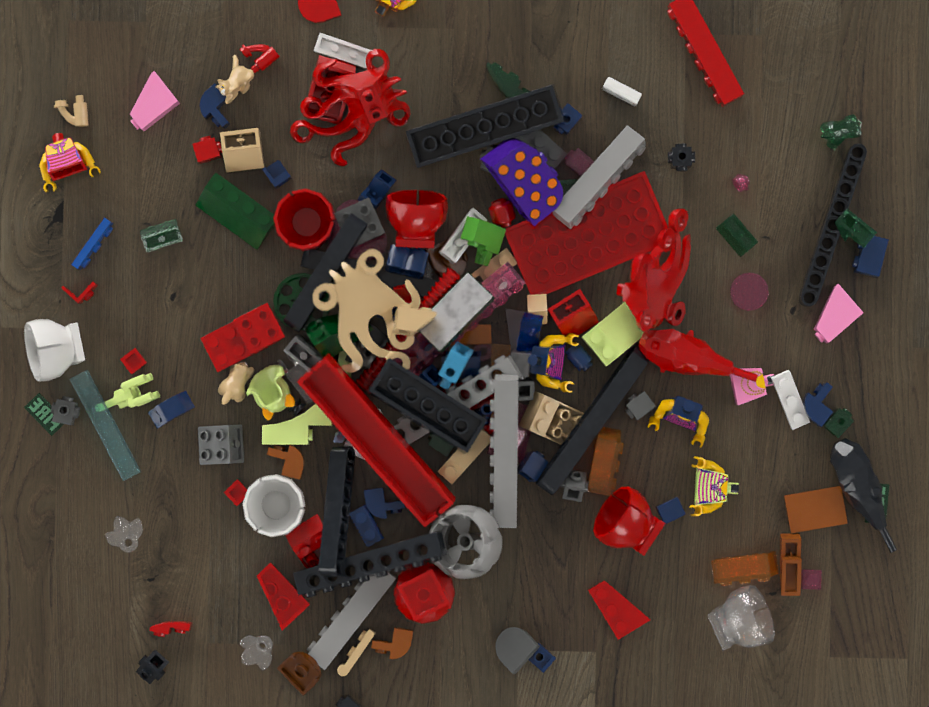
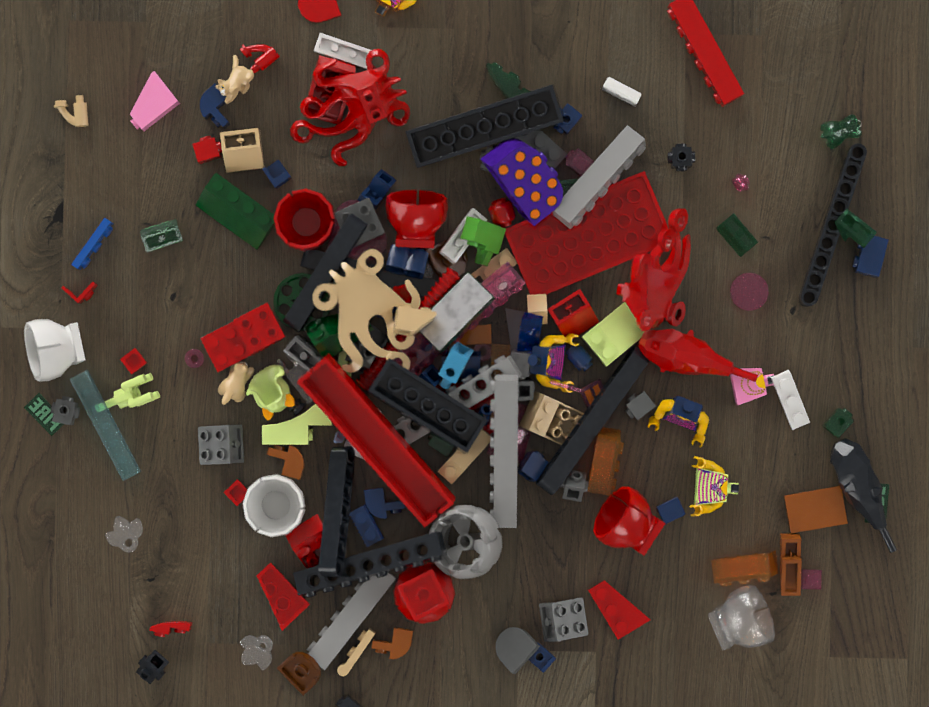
torso [39,133,101,192] -> none
dark blue brick [148,391,195,429] -> none
dark blue brick [803,382,833,427] -> none
bright pink slope [814,284,864,343] -> none
none -> clear pink plate [185,349,204,368]
none -> dark grey bracket [539,597,588,642]
none -> piece [549,378,603,409]

